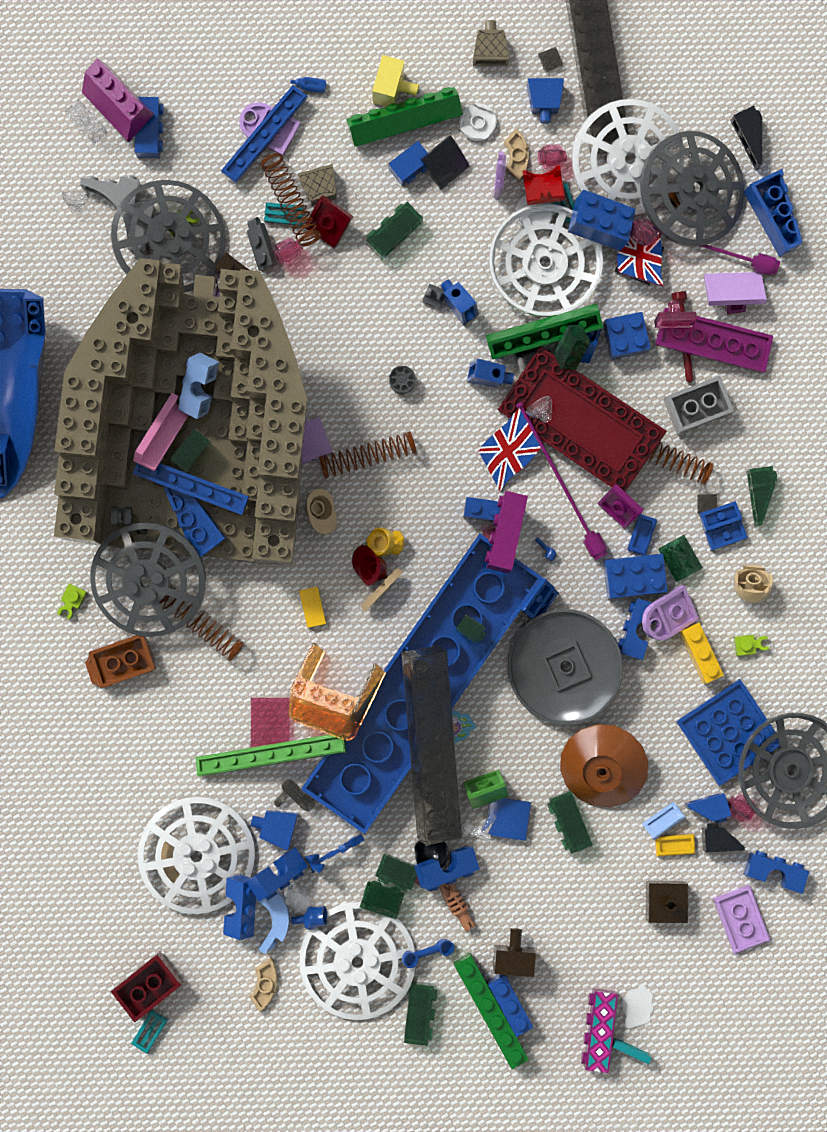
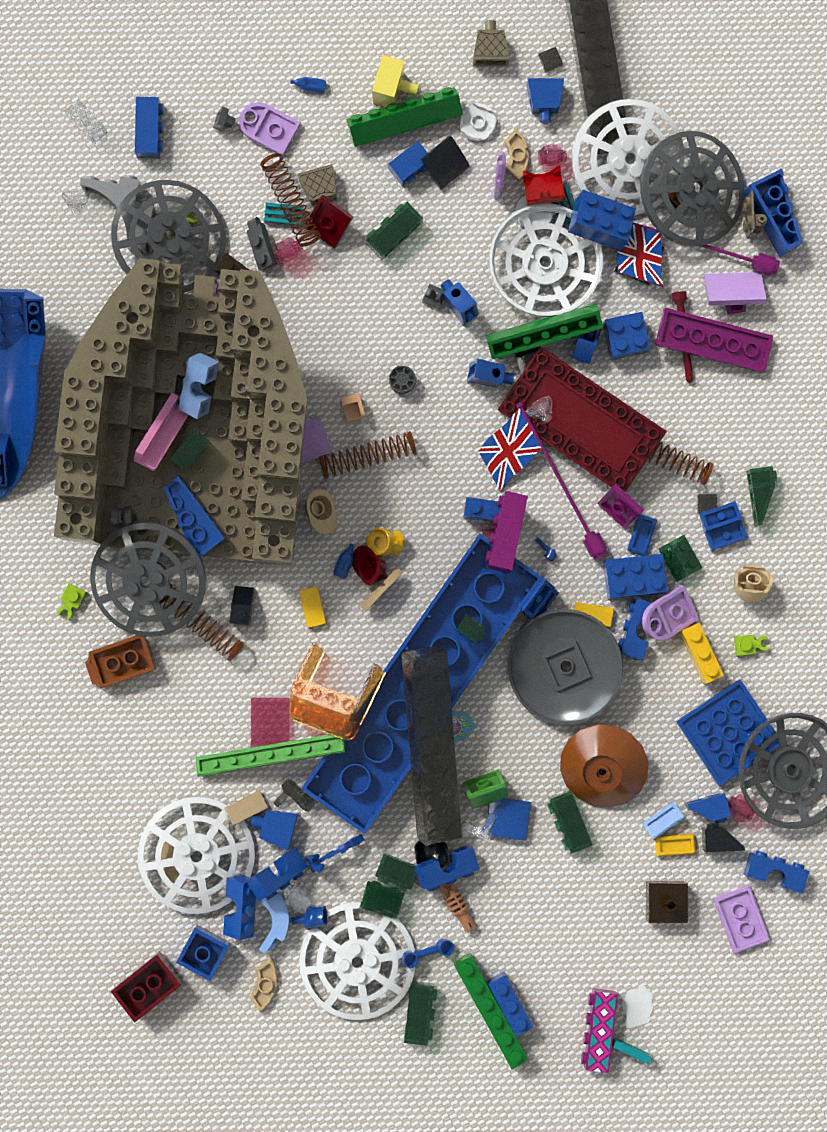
magenta slope [82,58,154,142] -> none
teal tile [131,1009,168,1054] -> none
blue plate [133,463,250,515] -> none
blue tile [221,85,308,184] -> none
dark brown brick [493,928,536,977] -> none
clear green brick [553,325,591,370] -> none
clear pink head [630,218,658,246] -> none
clear pink tile [654,301,697,328] -> none
light grey brick [663,376,734,435] -> none
black slope [730,105,762,170] -> none
none -> blue brick [176,925,231,981]
none -> dark grey tile [213,106,236,131]
none -> tan tile [224,790,268,825]
none -> black slope [230,586,254,626]
none -> blue piece [333,543,354,579]
none -> light nougat panel [341,393,365,422]
none -> yellow tile [574,602,614,627]
none -> dark tan hinge [742,191,767,238]

